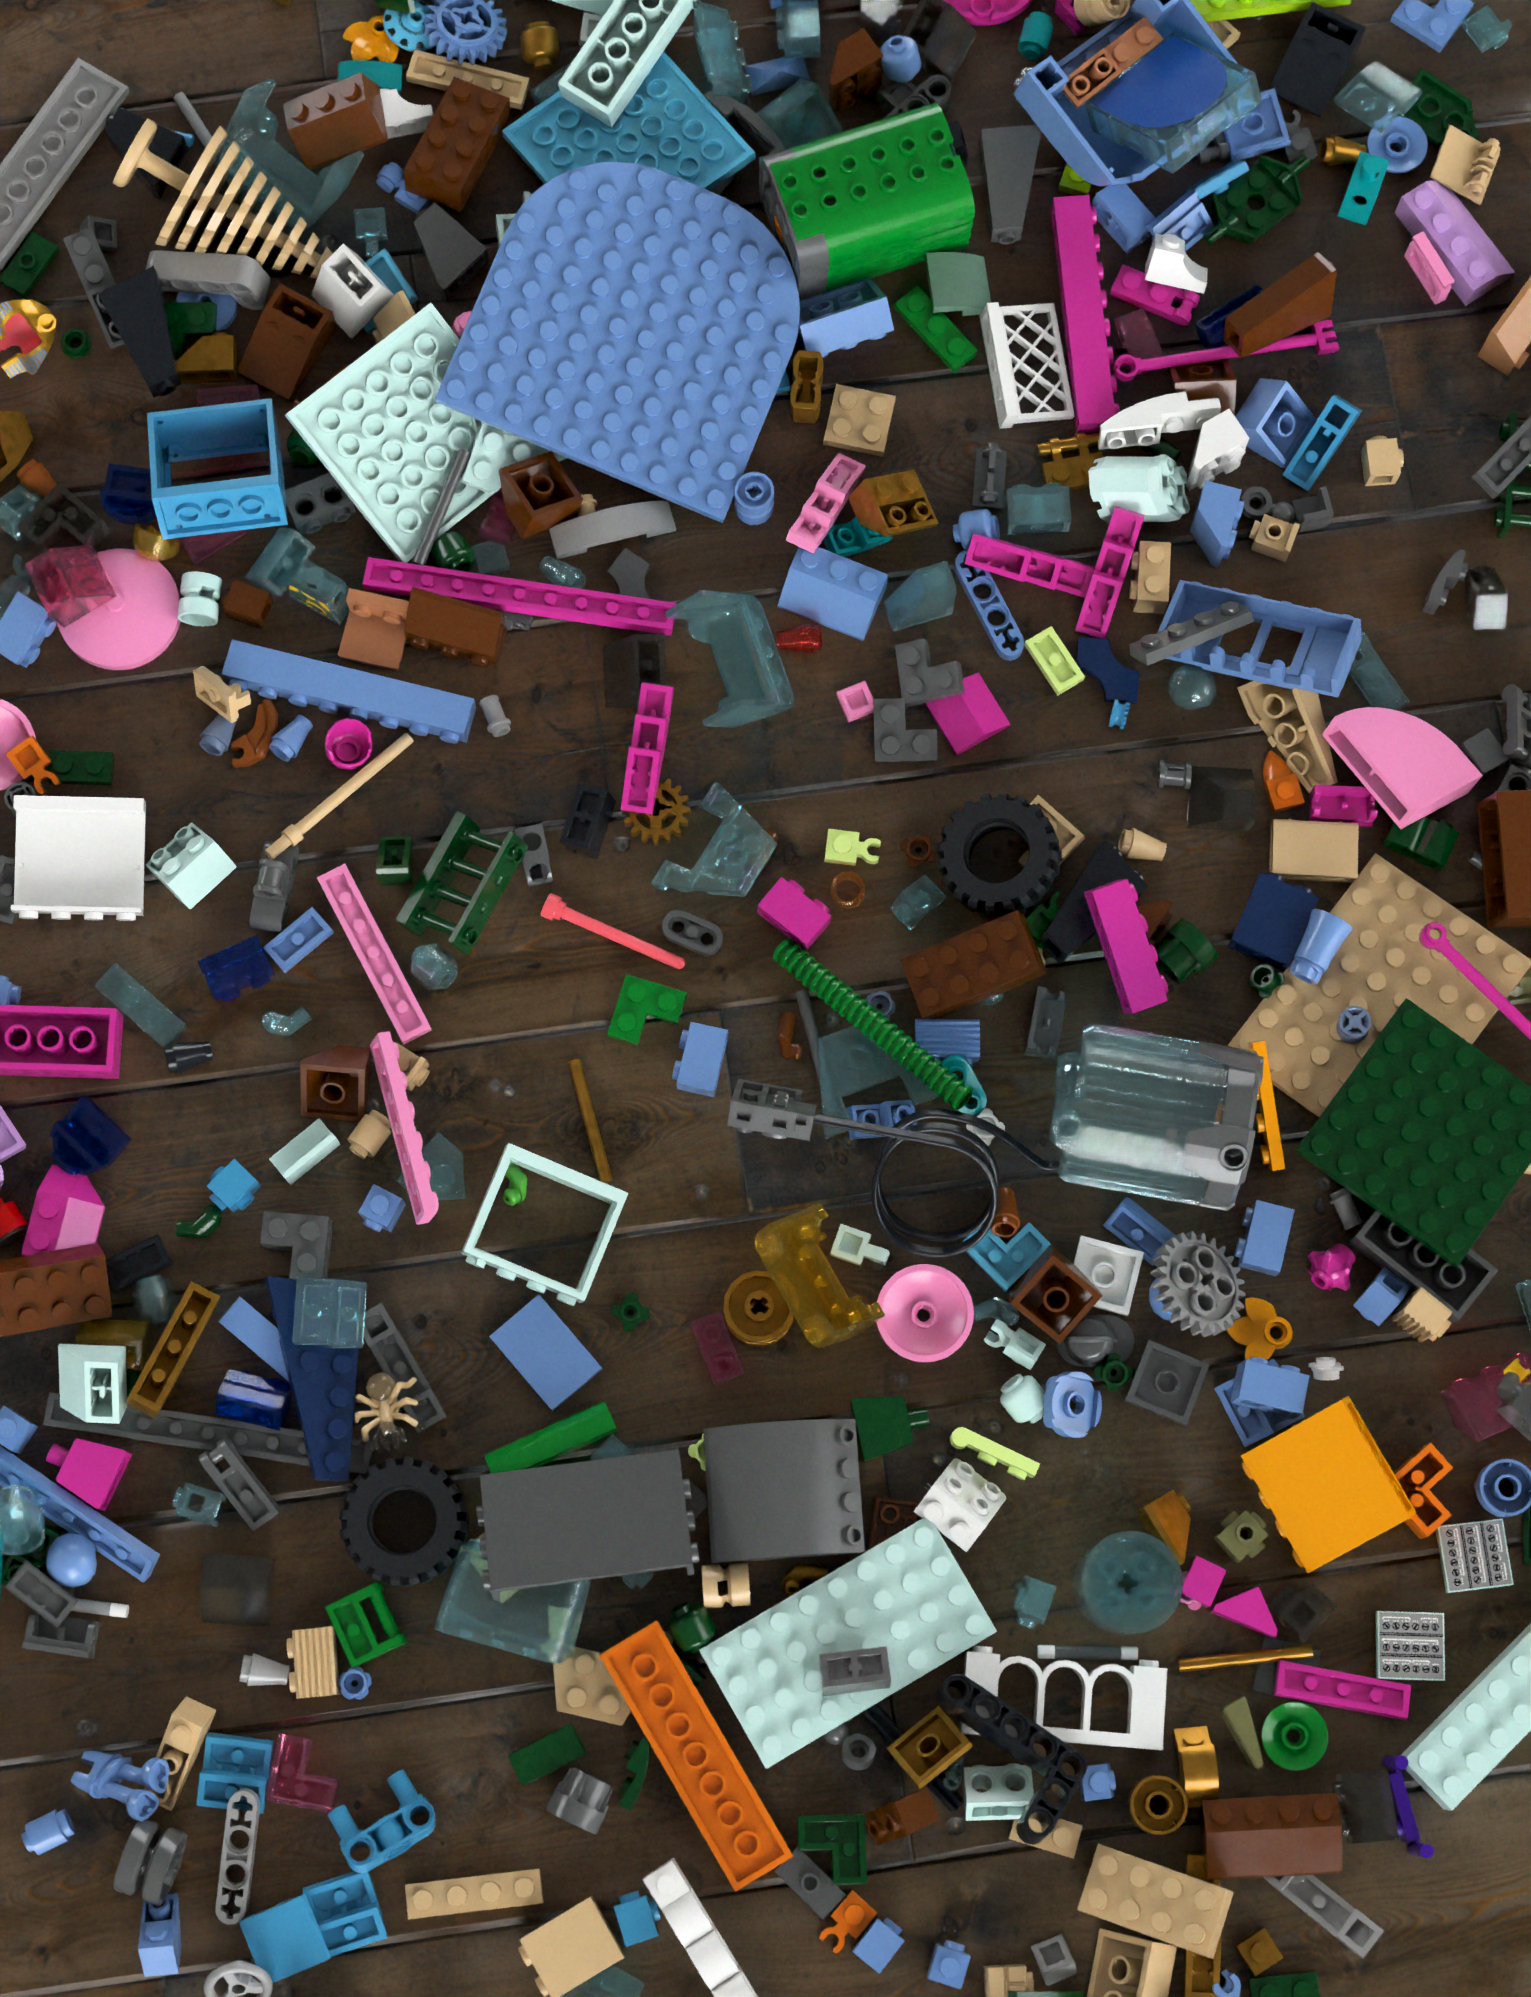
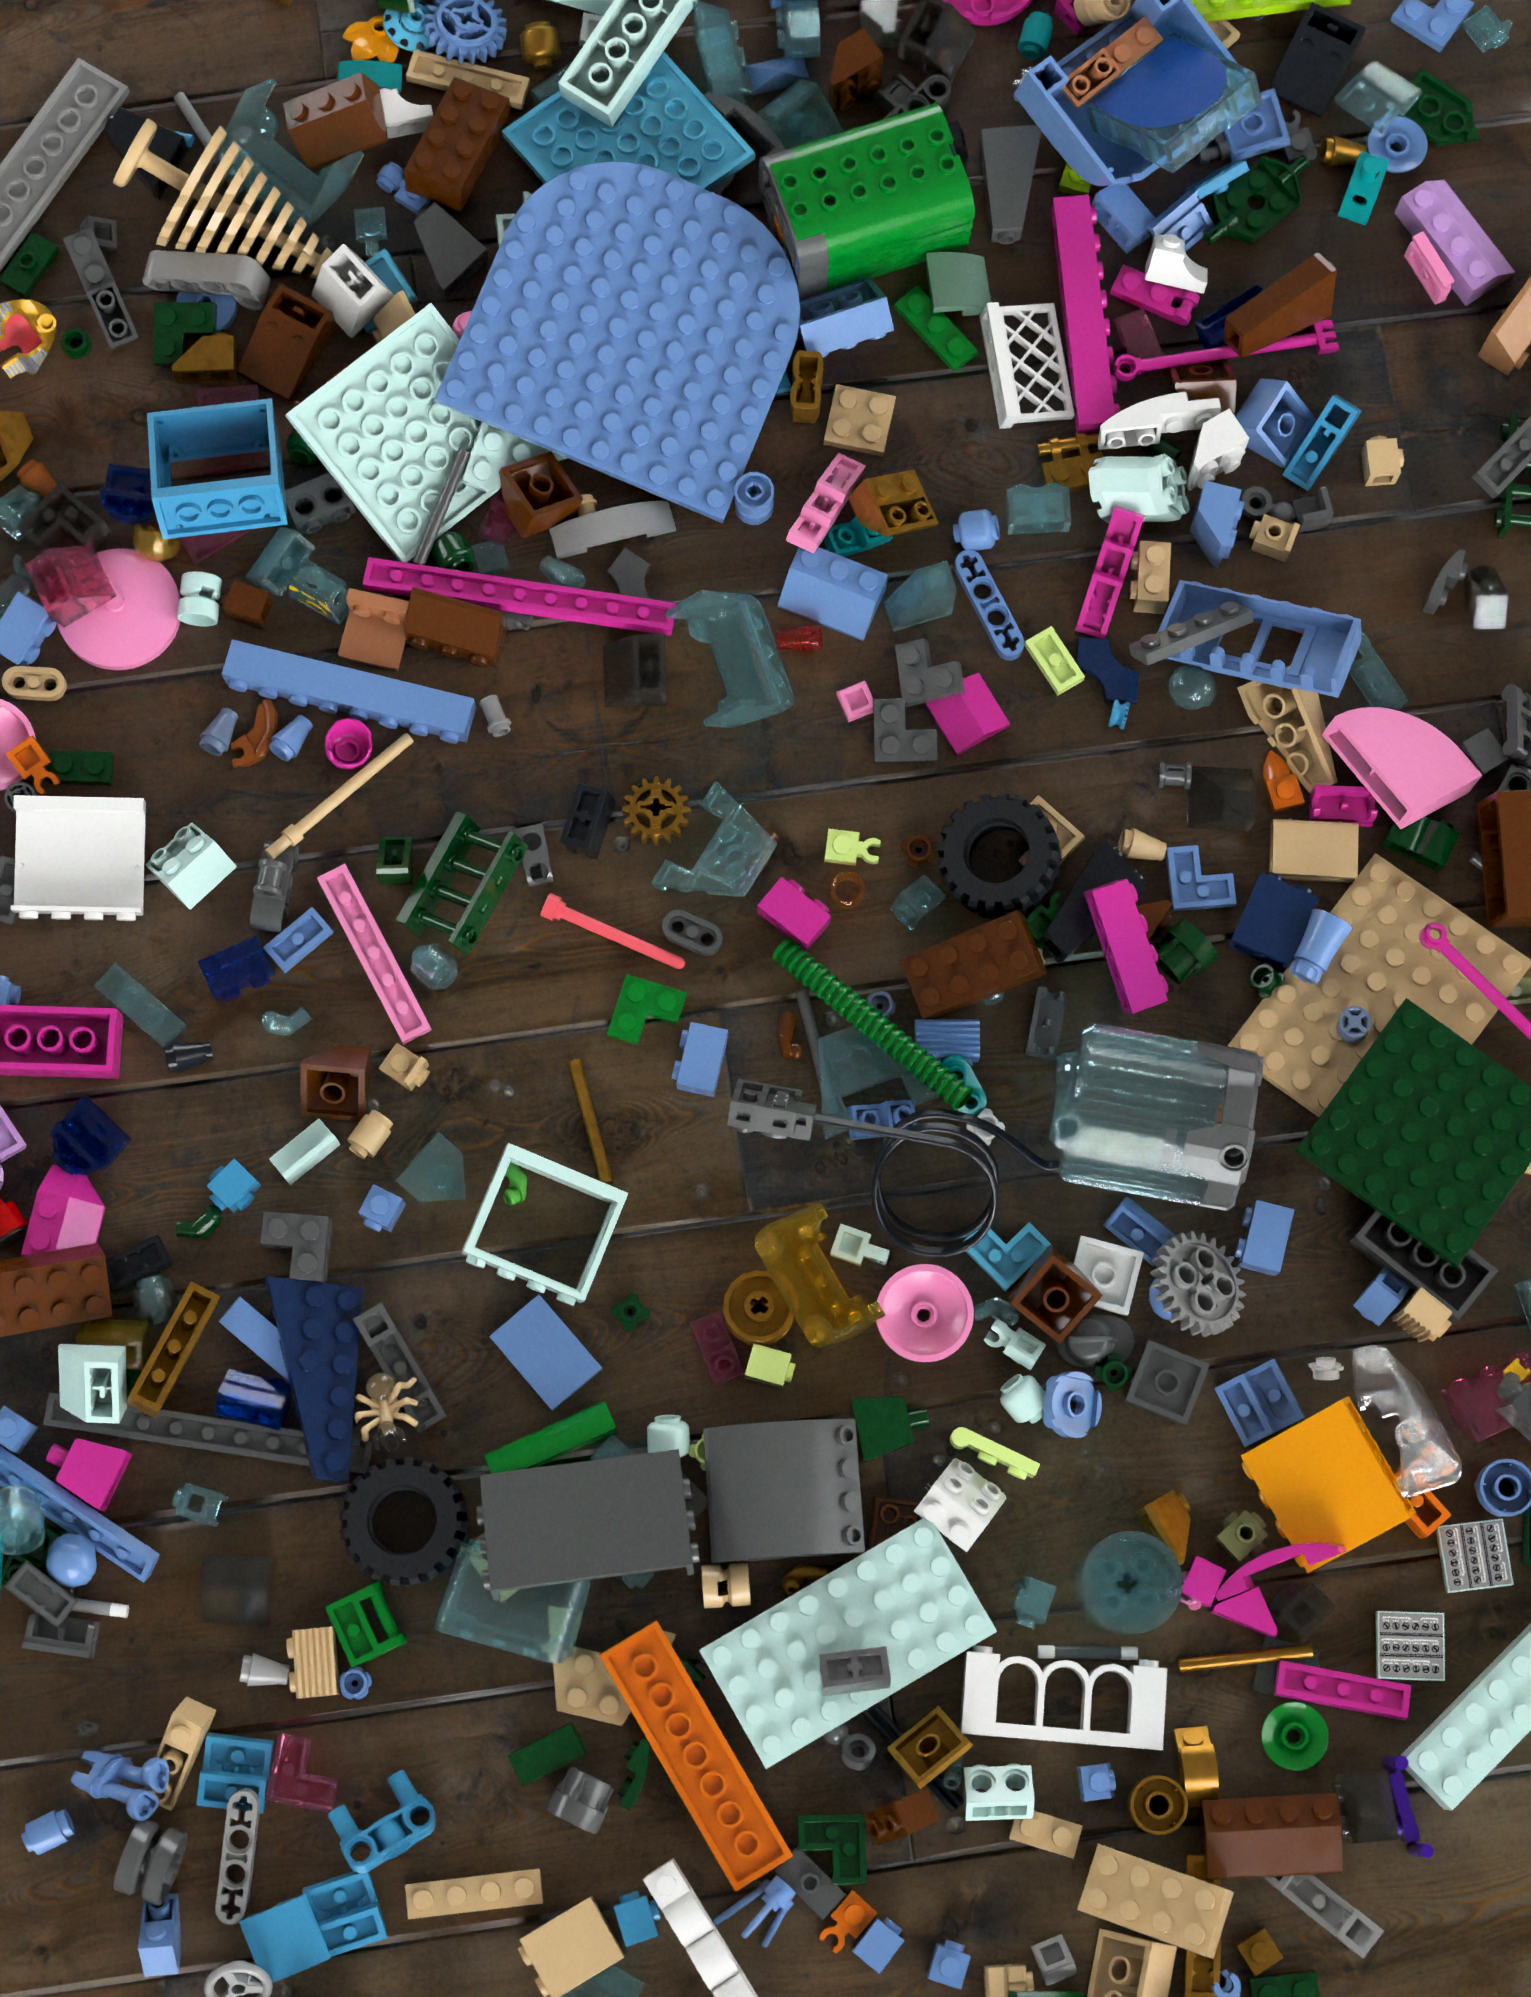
black slope [98,266,181,398] -> none
tan plate [193,665,251,723] -> none
dark grey plate [198,1437,281,1531] -> none
clear light blue slope [292,1278,367,1348] -> none
bright pink plate [370,1031,439,1225] -> none
dark pink slope [621,682,674,815] -> none
dark green head [667,1601,716,1654] -> none
medium blue head [880,35,921,83] -> none
black beam [936,1673,1087,1845] -> none
dark pink slope [964,534,1095,598] -> none
dark grey hinge [972,442,1007,509] -> none
dark orange cone [990,1188,1021,1238] -> none
olive slope [1218,1696,1264,1769] -> none
light orange plate [1227,1297,1293,1360] -> none
medium blue brick [1230,1357,1310,1419] -> none
light orange plate [1248,1040,1285,1171] -> none
dark pink rock [1307,1244,1355,1291] -> none
light grey pin [1329,1188,1364,1230] -> none
tan hinge [1430,125,1501,205] -> none
none -> tan plate [2,666,67,701]
none -> light aqua head [647,1415,690,1458]
none -> medium blue plant [713,1875,796,1948]
none -> yellowish green brick [745,1344,796,1389]
none -> medium blue plate [1165,845,1237,912]
none -> dark pink slope [1216,1542,1346,1601]
none -> clear windscreen [1352,1344,1462,1499]

